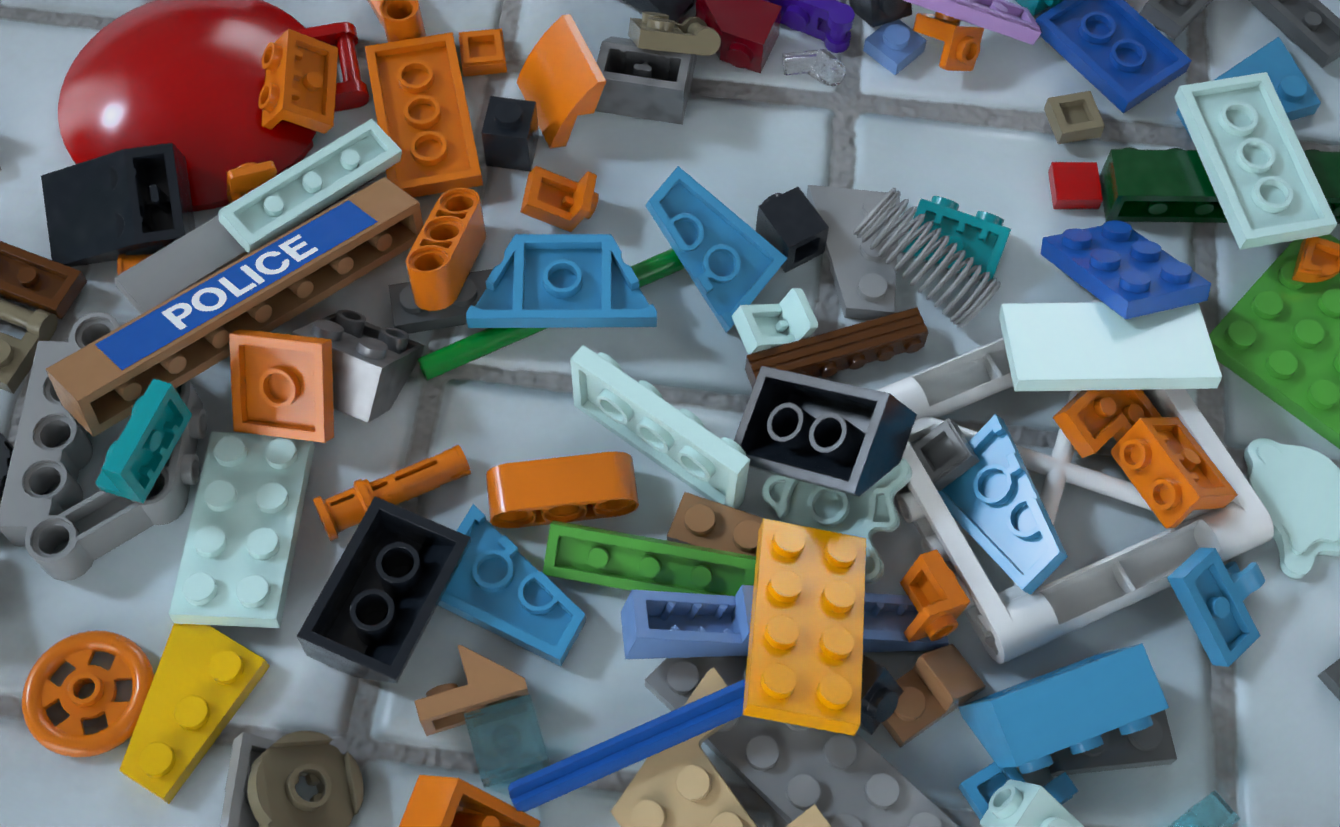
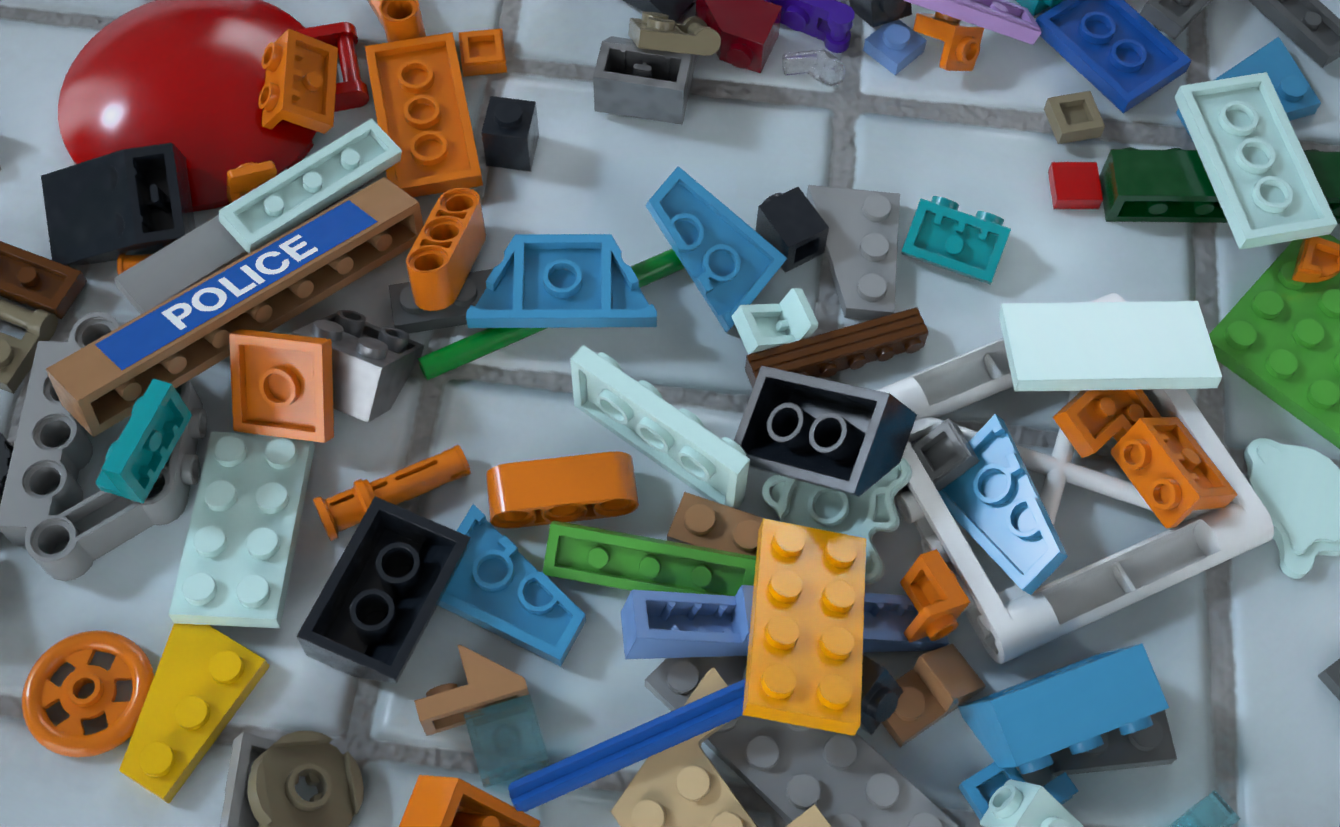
orange slope [517,14,606,148] -> none
orange bracket [520,166,599,232] -> none
light grey piece [853,188,1001,328] -> none
blue plate [1040,220,1211,320] -> none
dark azure plate [1167,548,1265,667] -> none

